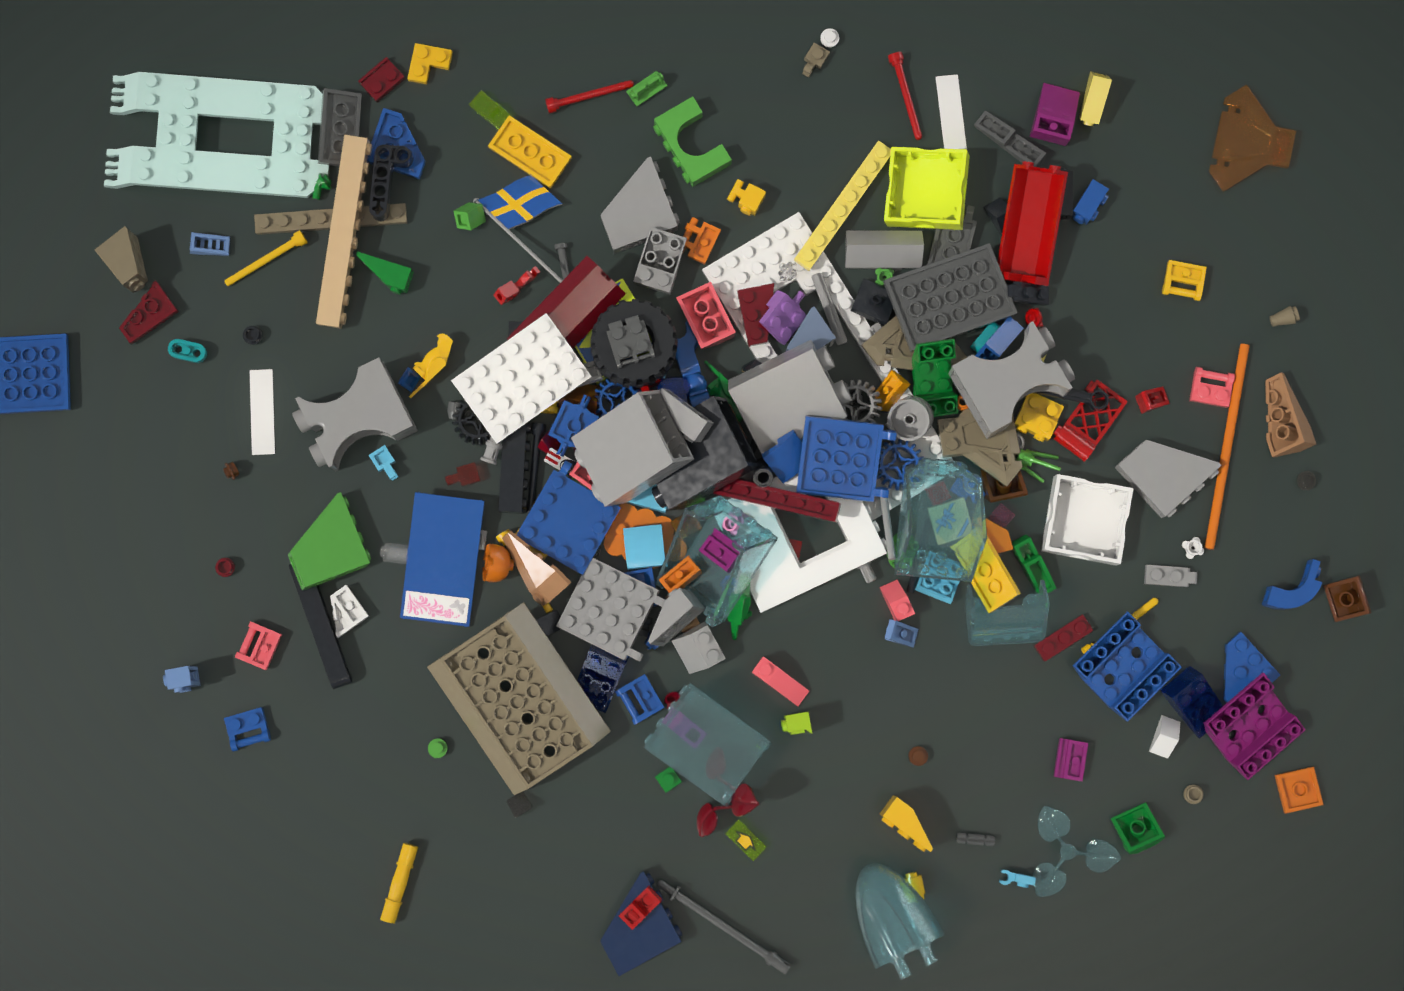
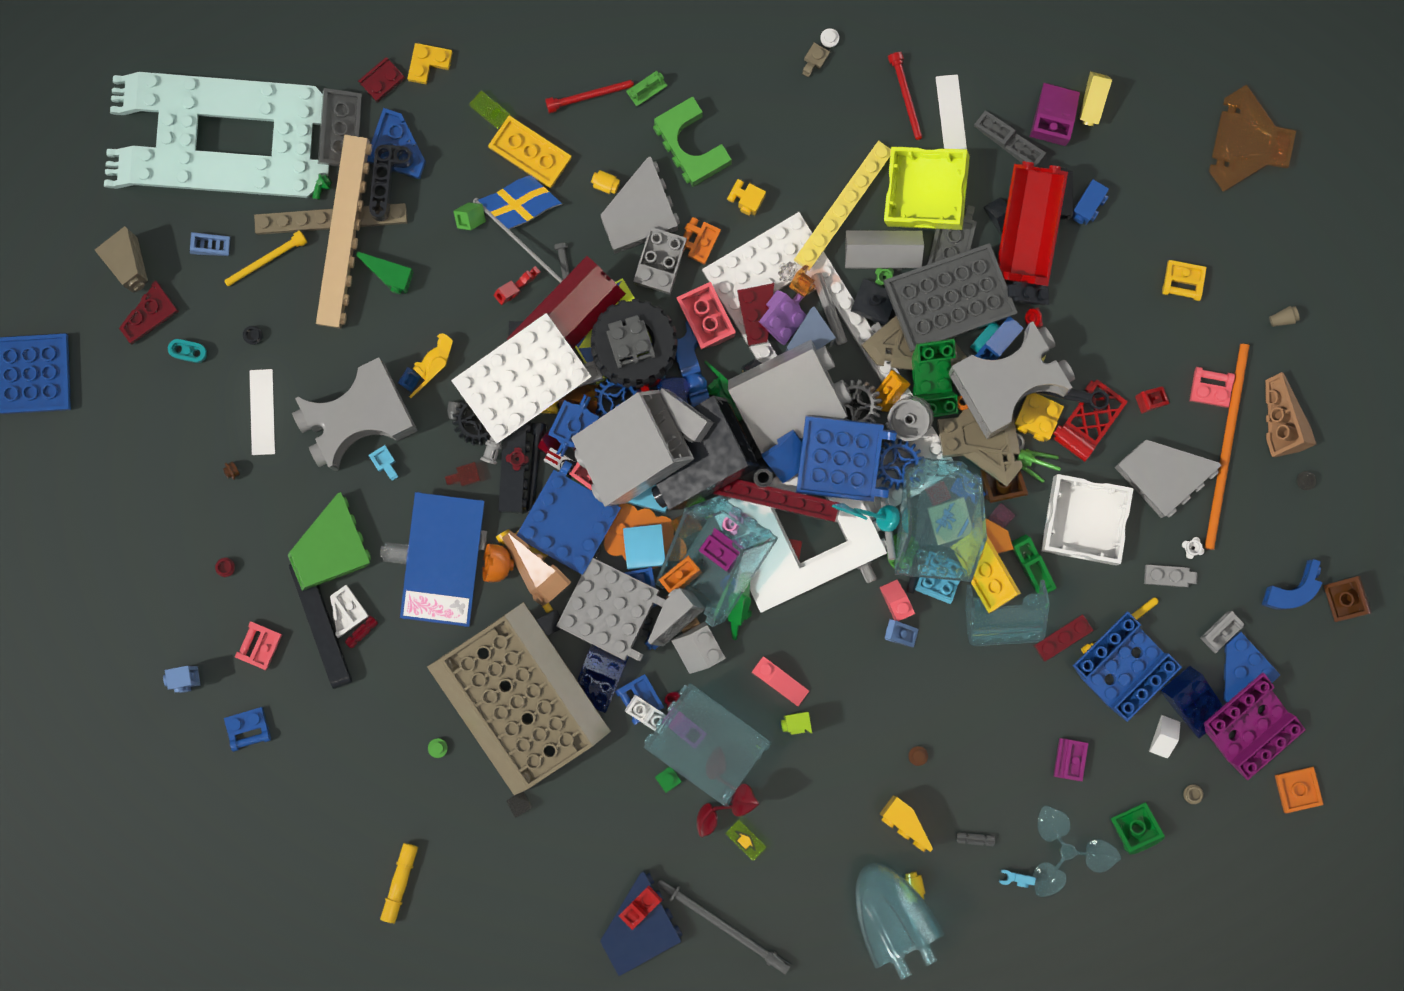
none -> dark red axle [345,616,378,648]
none -> dark red plate [506,447,529,471]
none -> yellow brick [591,170,620,194]
none -> white slope [625,695,670,733]
none -> clear orange panel [789,265,816,297]
none -> teal piece [832,503,900,532]
none -> light grey hinge [1200,611,1244,653]

